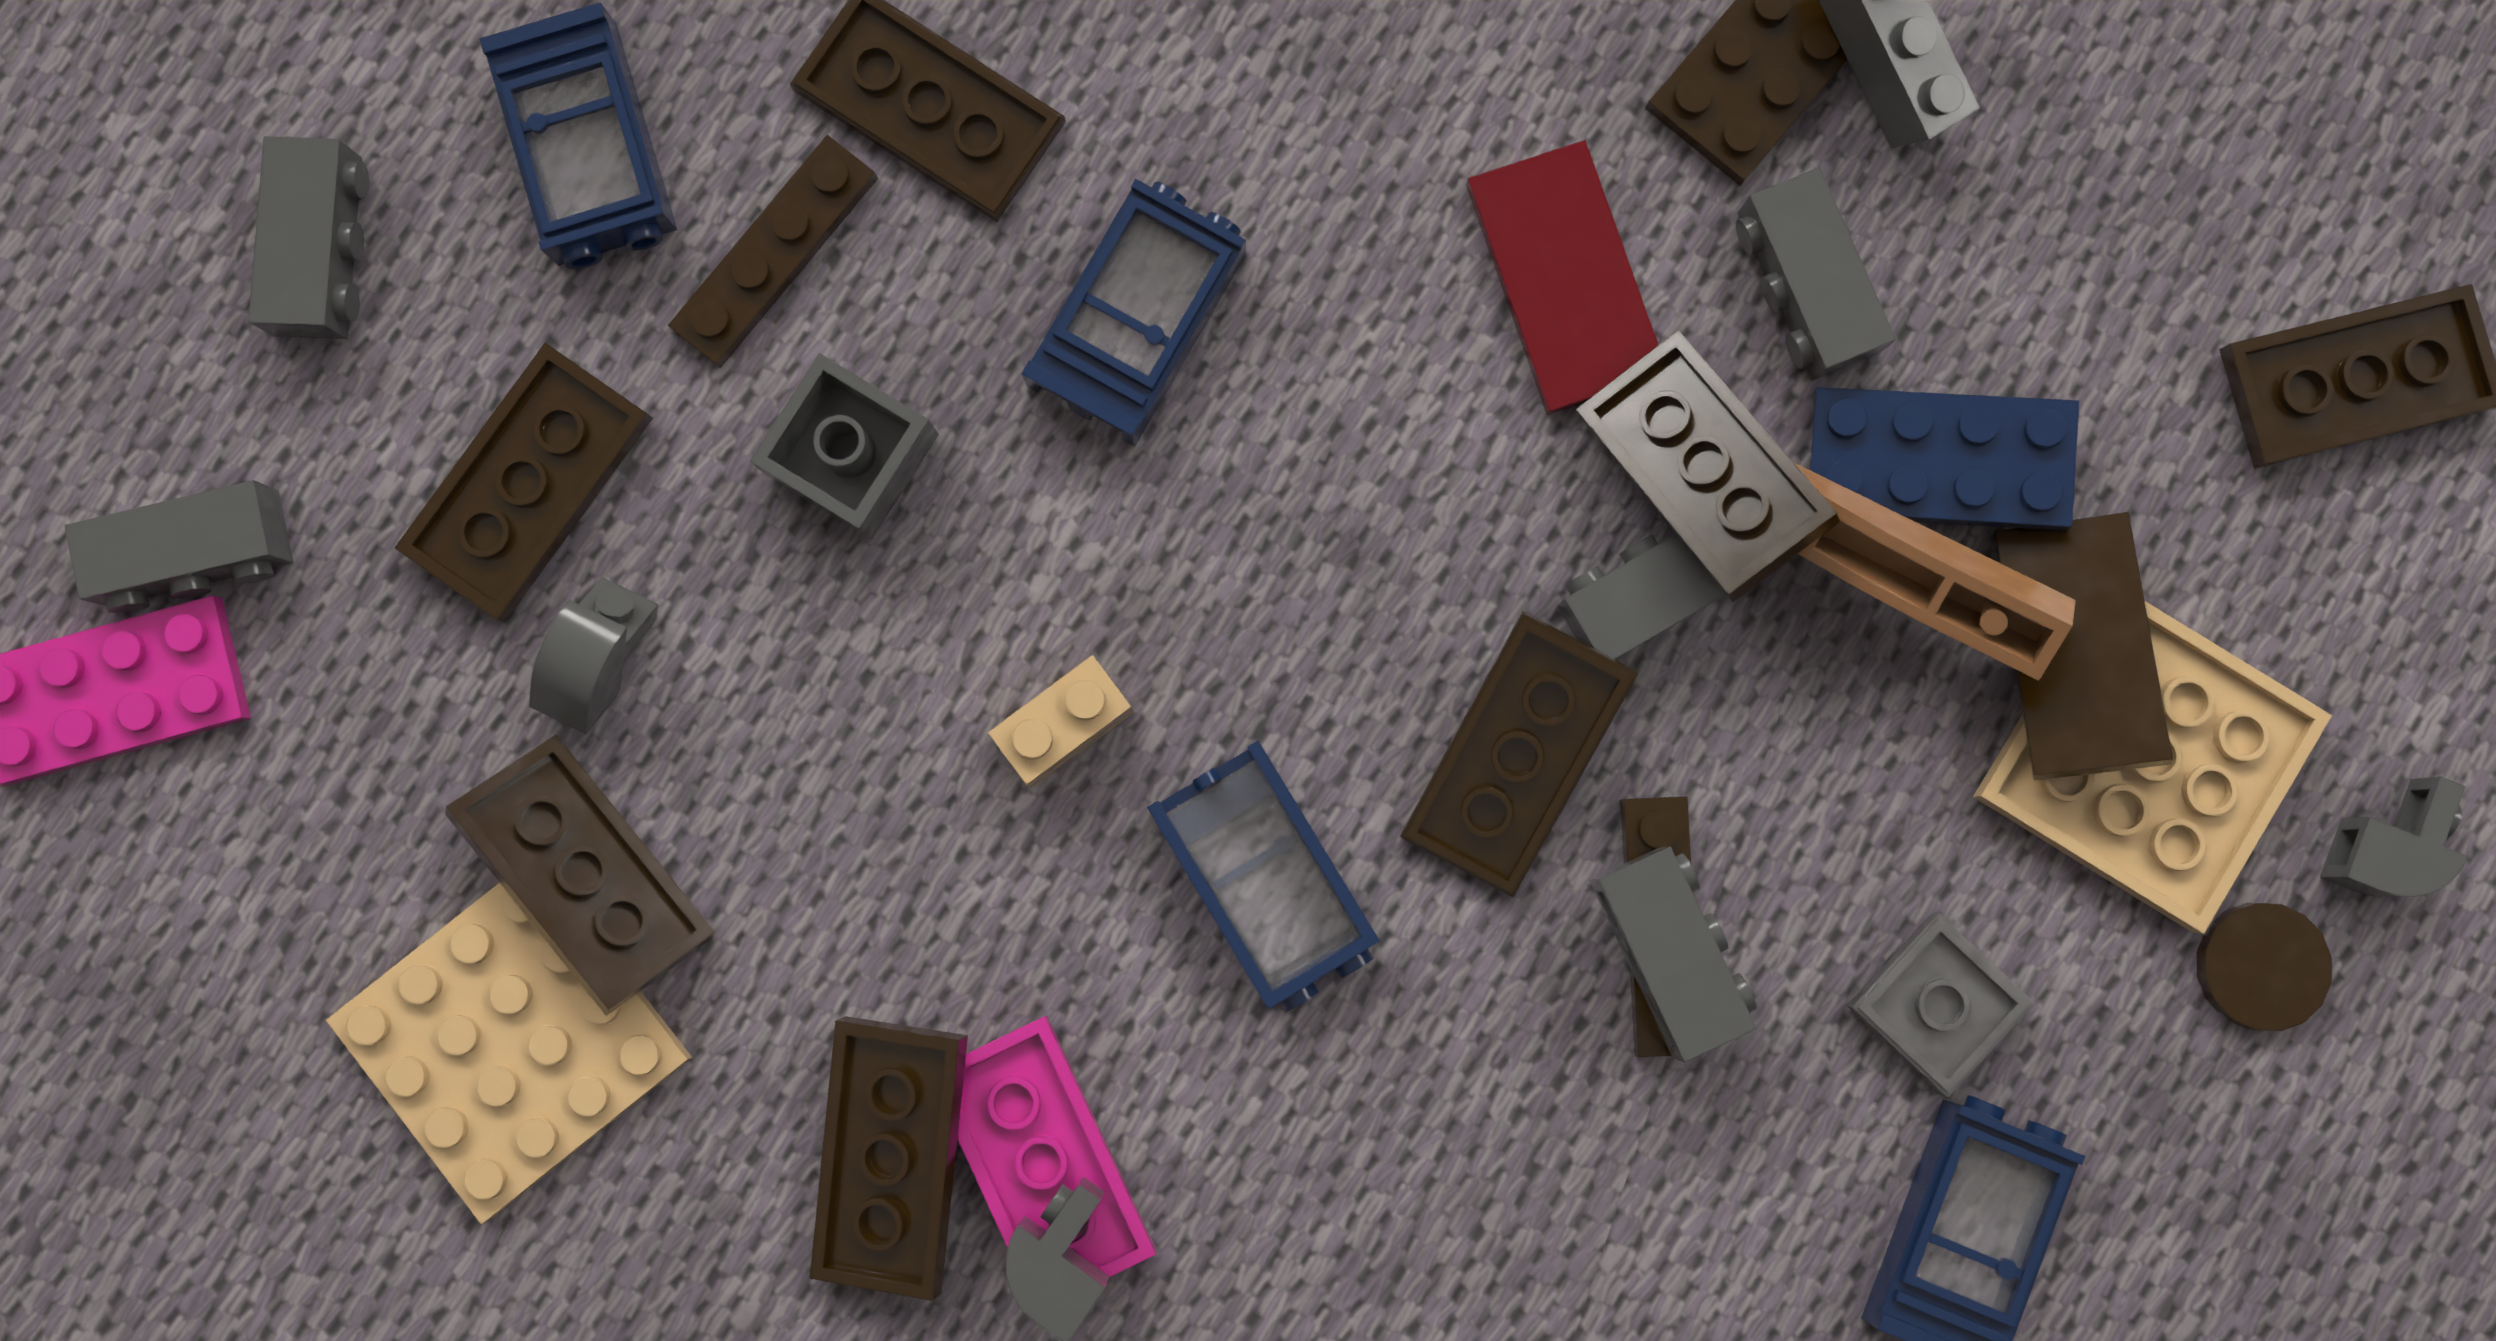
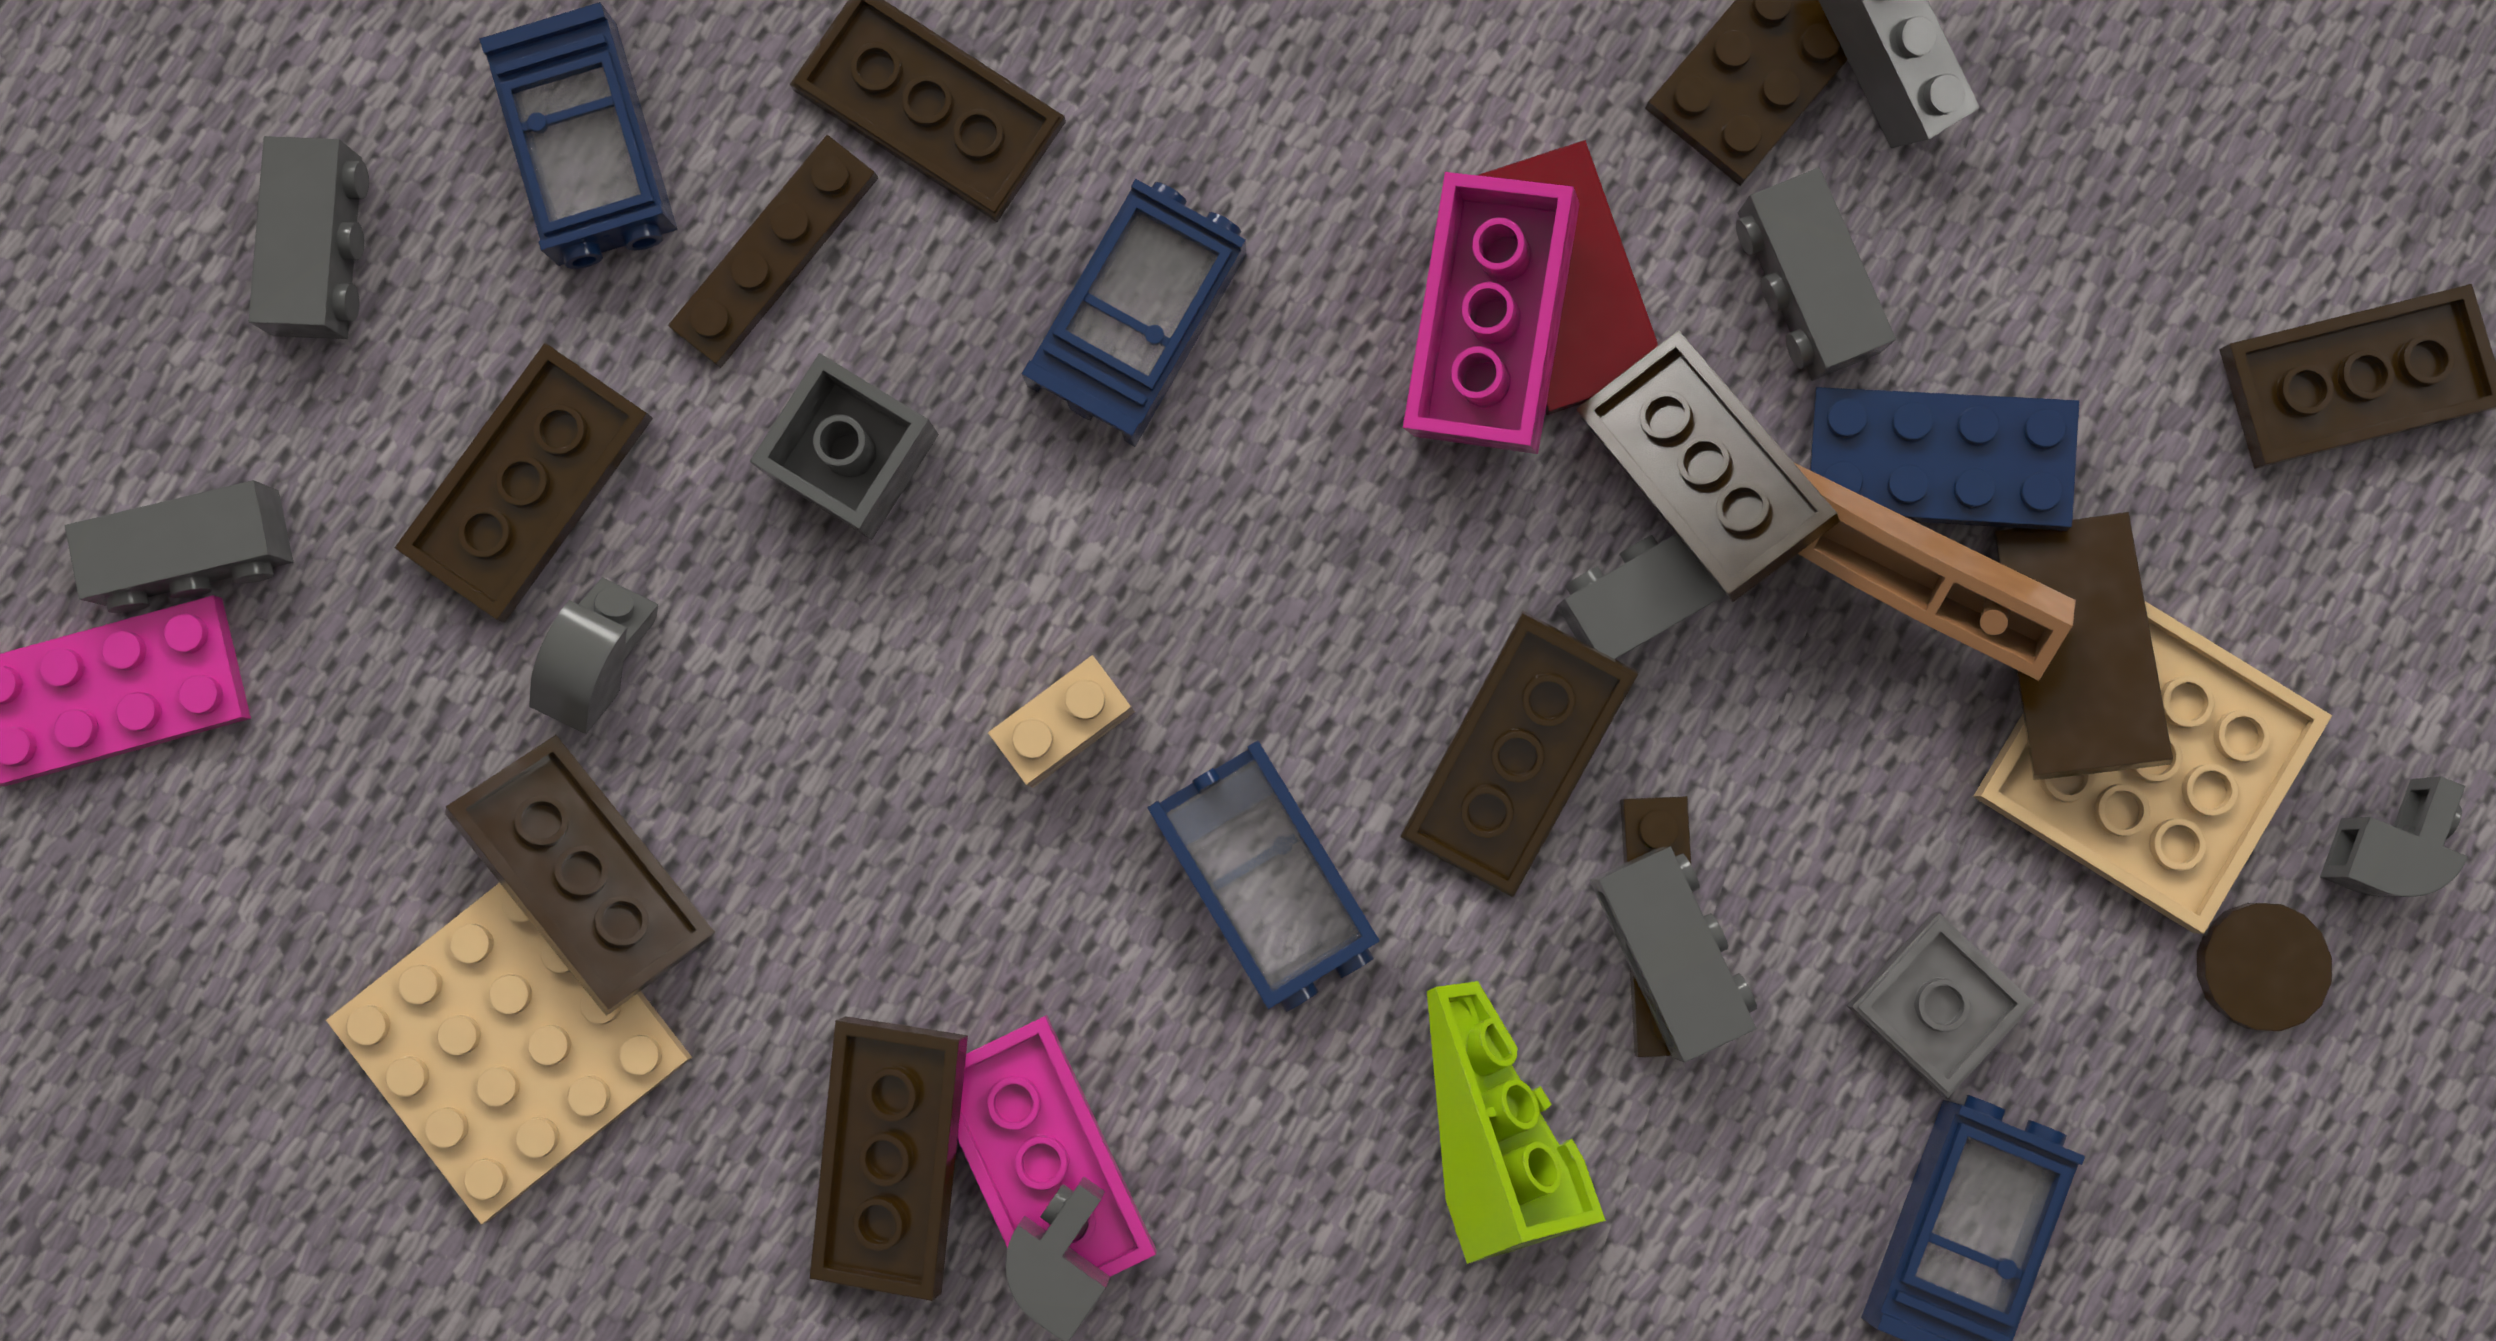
none -> dark pink brick [1403,172,1580,454]
none -> lime wedge [1427,981,1606,1264]

